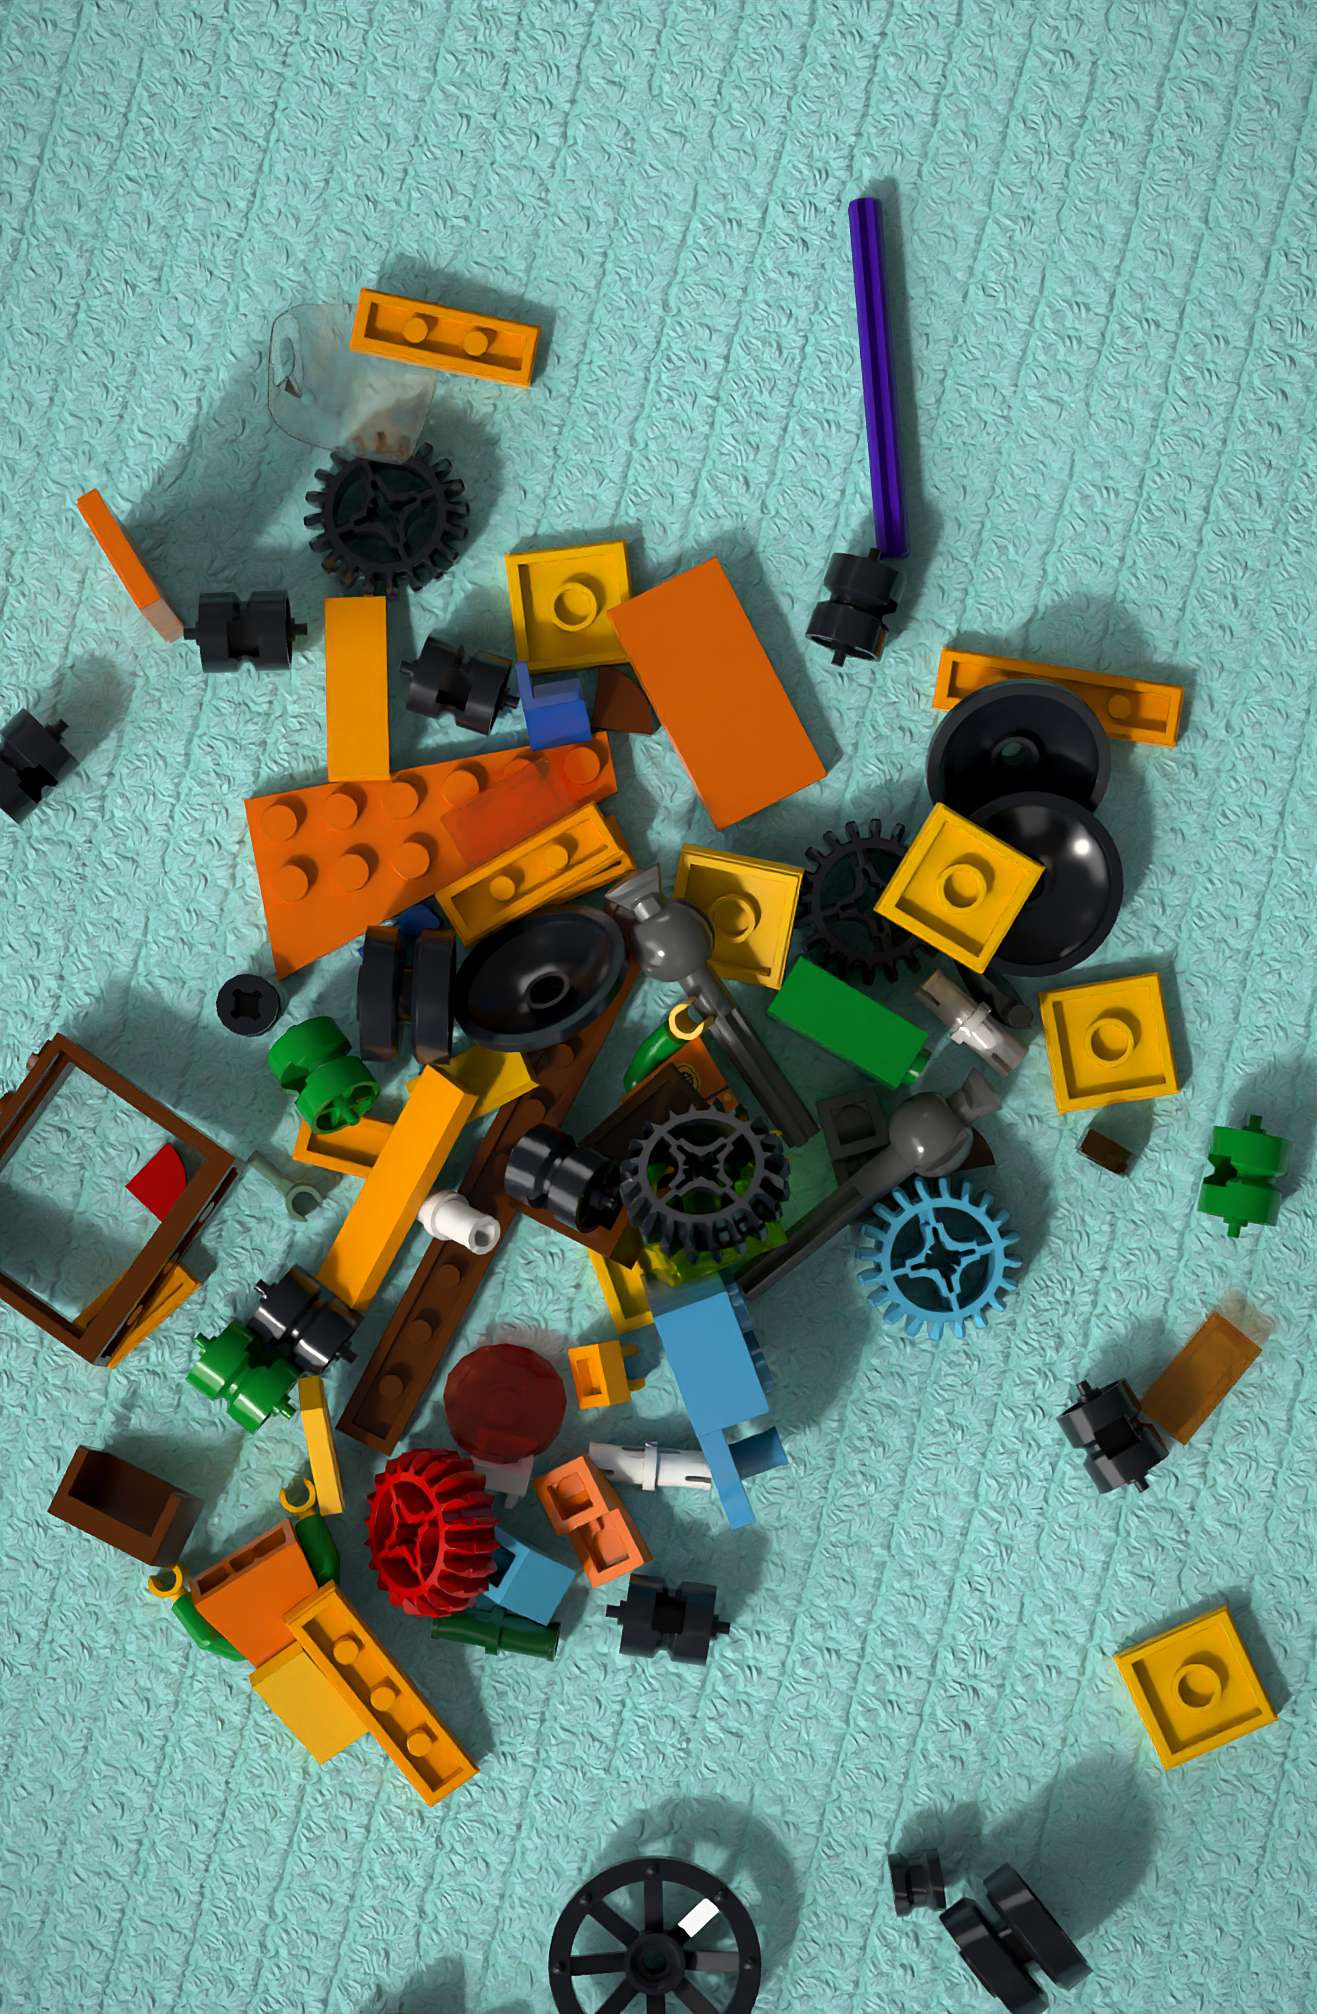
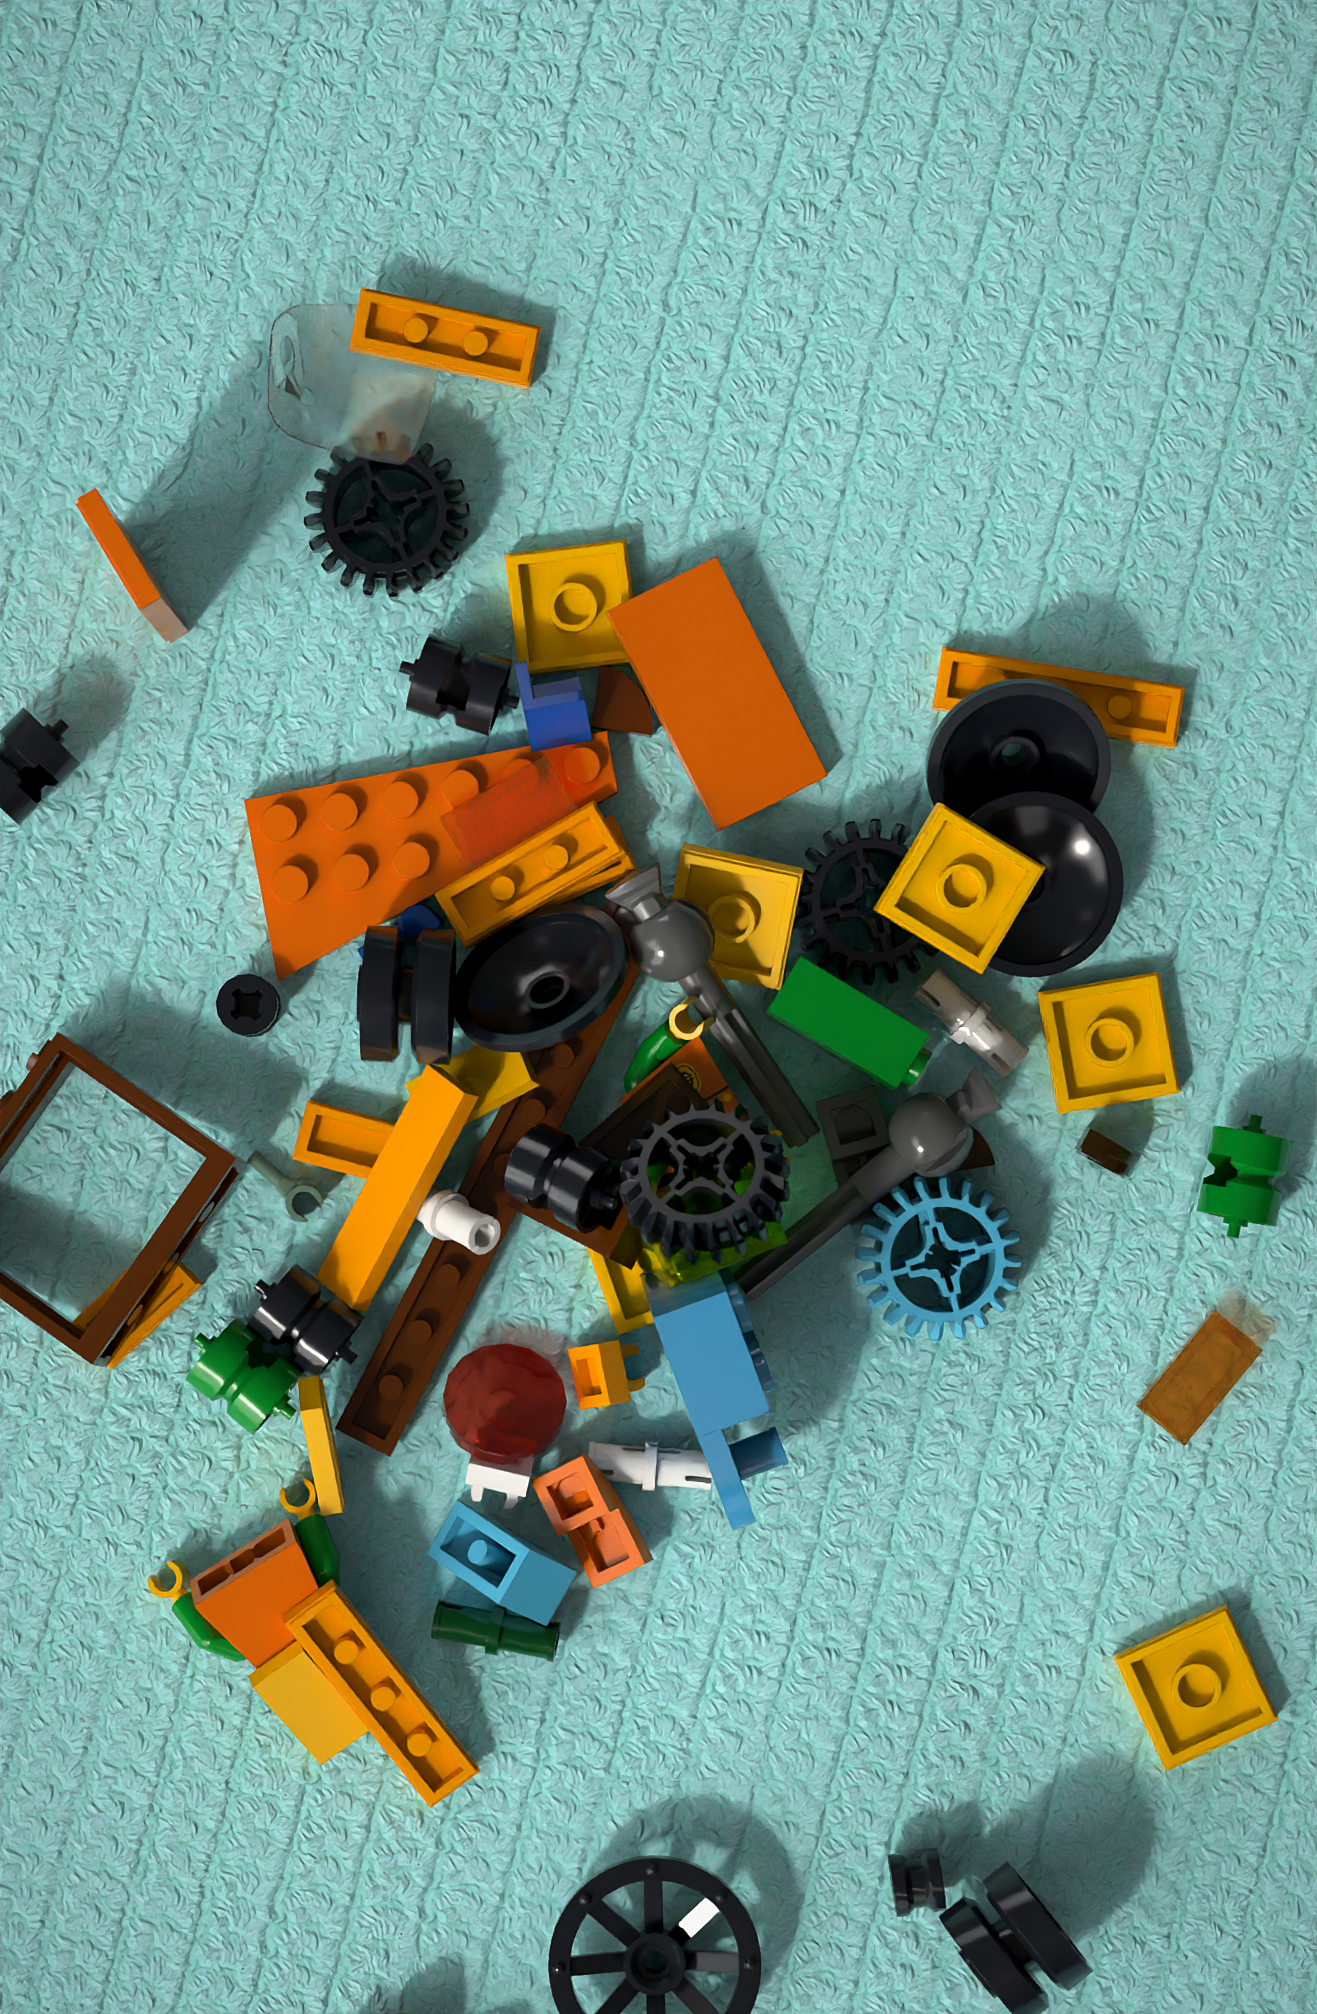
reddish brown panel [47,1445,206,1569] -> none
red tile [125,1142,188,1222] -> none
black wheel [183,590,308,673] -> none
green wheel [266,1016,380,1135] -> none
light orange tile [324,596,391,782] -> none
red gear [363,1448,501,1618] -> none
black wheel [605,1573,730,1666] -> none
black wheel [805,547,908,667] -> none
dark purple axle [848,197,911,561] -> none
pearl dark grey bar [953,959,1033,1030] -> none
black wheel [1055,1378,1170,1494] -> none

